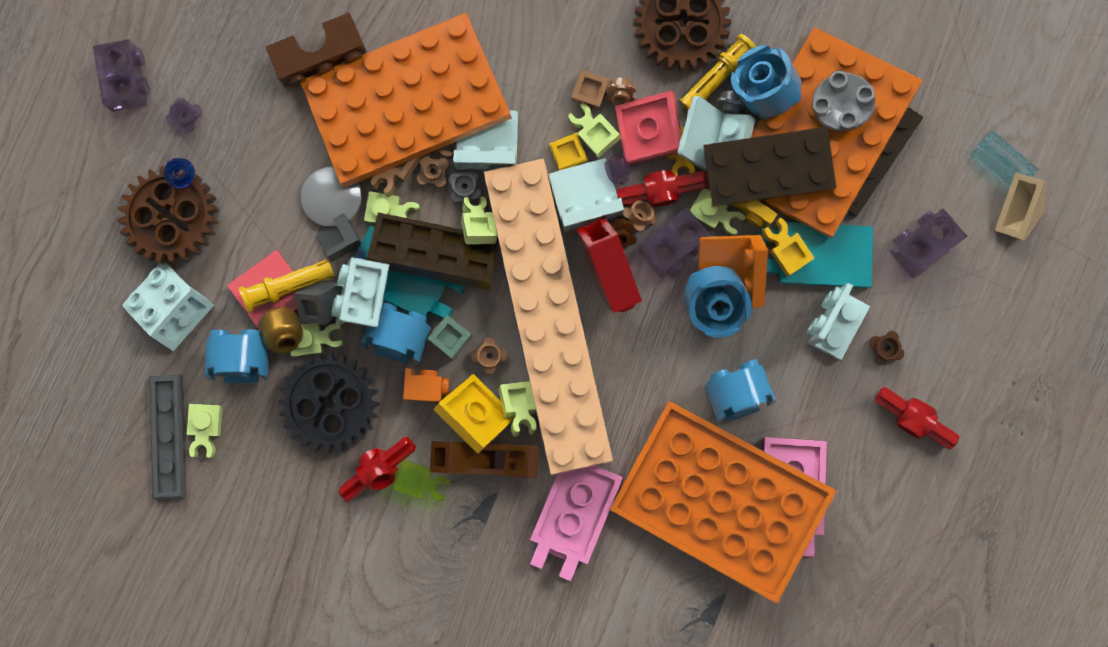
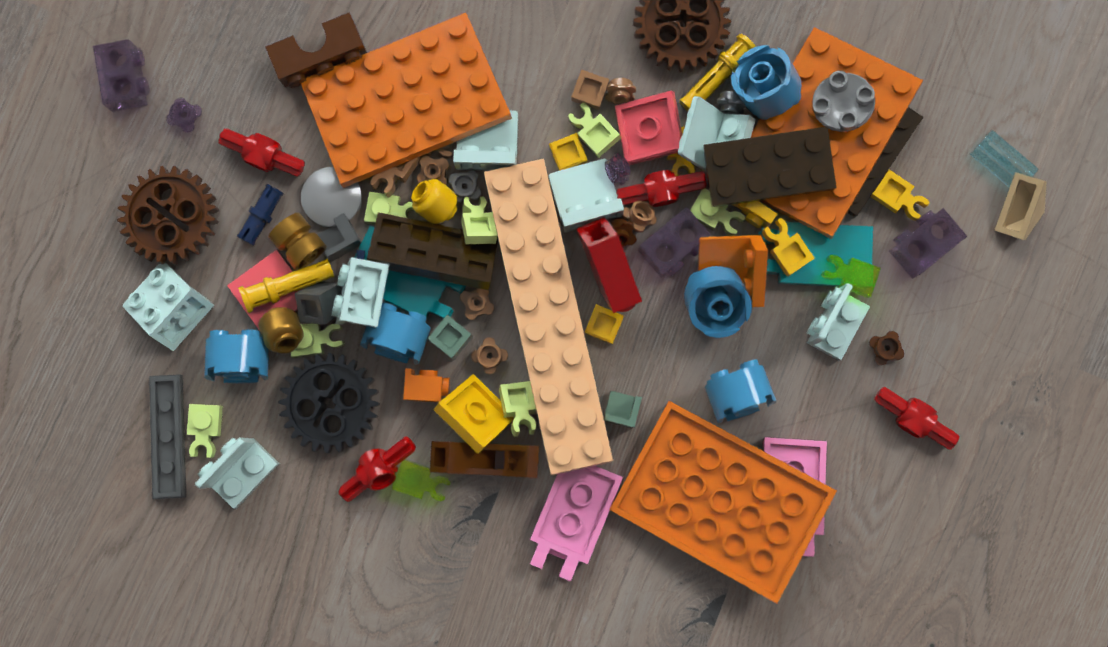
clear blue plate [164,158,196,188] -> none
none -> light aqua bracket [195,438,280,509]
none -> red axle [218,128,305,177]
none -> dark blue pin [237,184,284,246]
none -> pearl gold wheel [268,212,327,270]
none -> yellow head [411,179,457,224]
none -> medium nougat plate [460,288,494,320]
none -> yellow tile [584,304,624,344]
none -> sand green panel [604,391,642,428]
none -> clear neon green plate [821,255,881,298]
none -> yellow plate [870,169,930,221]

